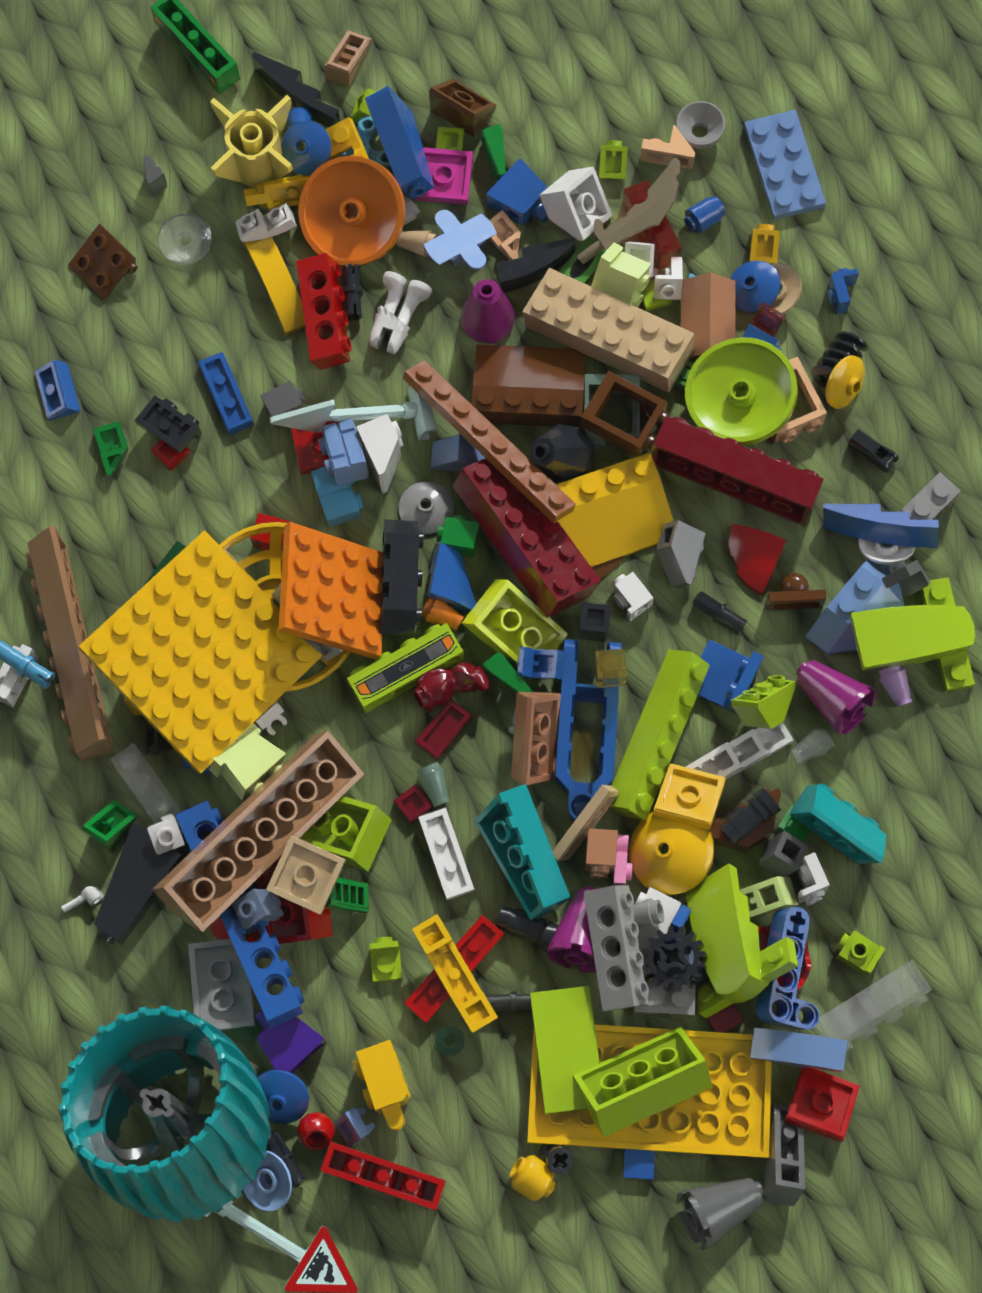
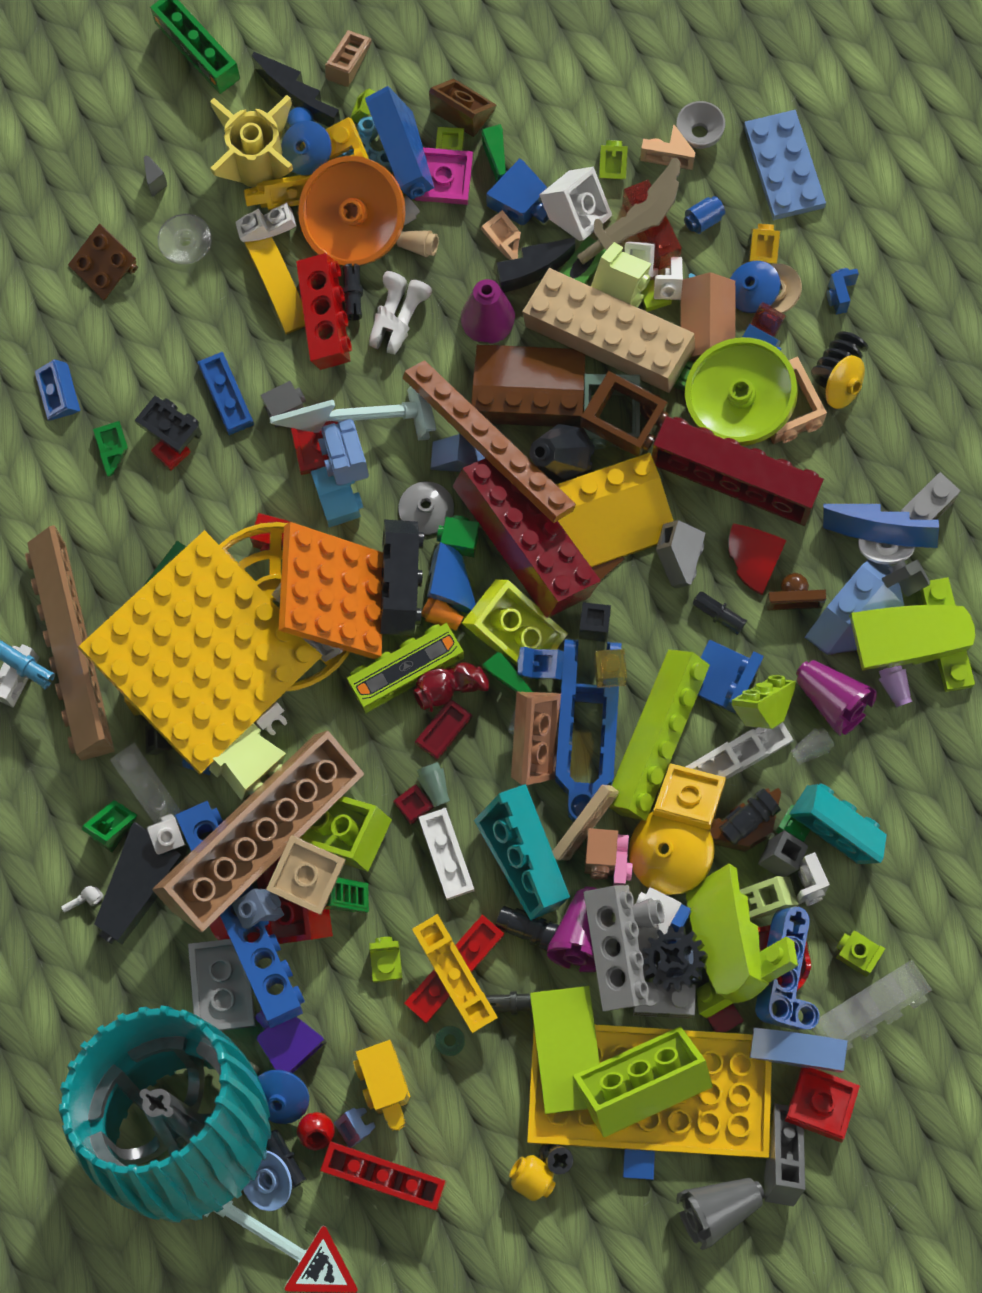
white slope [356,414,404,494] -> none
light blue piece [424,210,497,269] -> none
white brick [611,572,653,622] -> none
black bar [848,429,899,473] -> none

